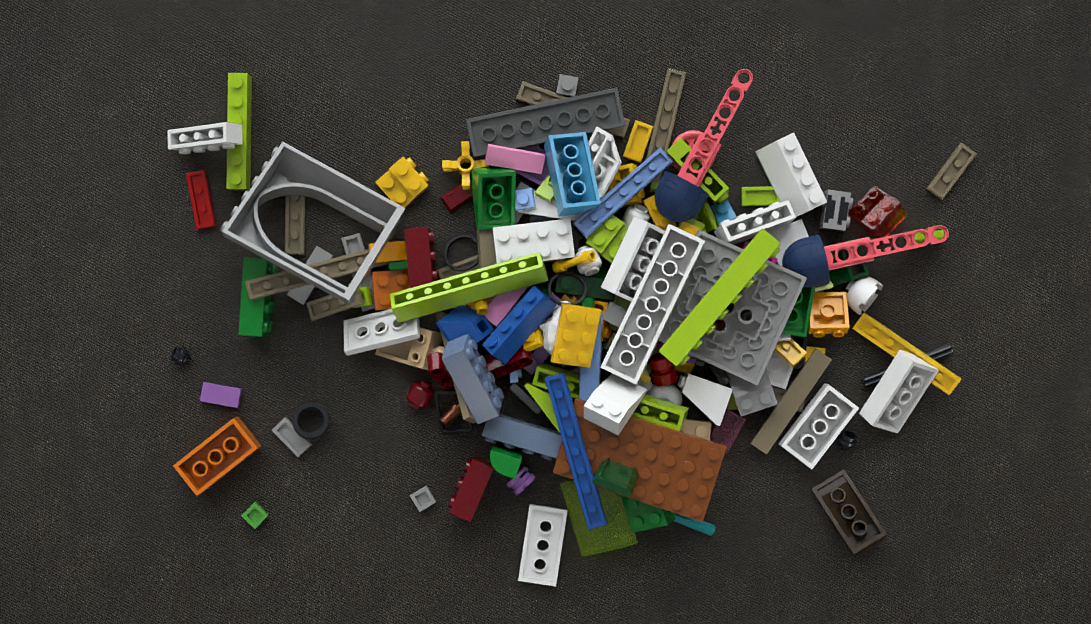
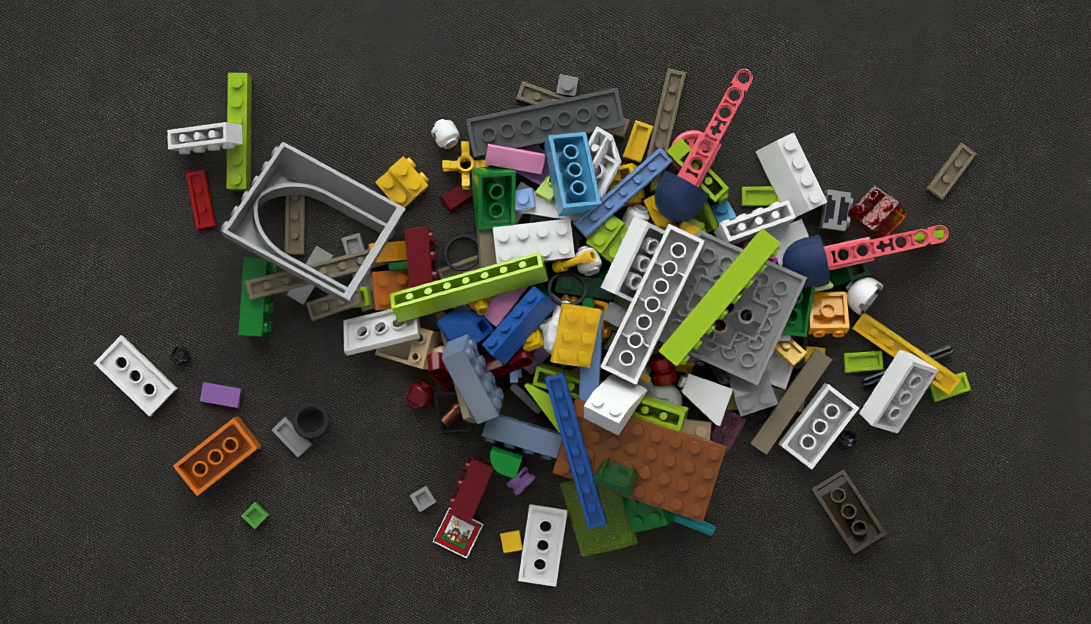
none -> white plate [94,335,178,416]
none -> white head [431,119,460,149]
none -> tile [433,507,484,558]
none -> yellow tile [500,530,523,553]
none -> lime tile [843,351,884,373]
none -> lime tile [928,372,971,402]

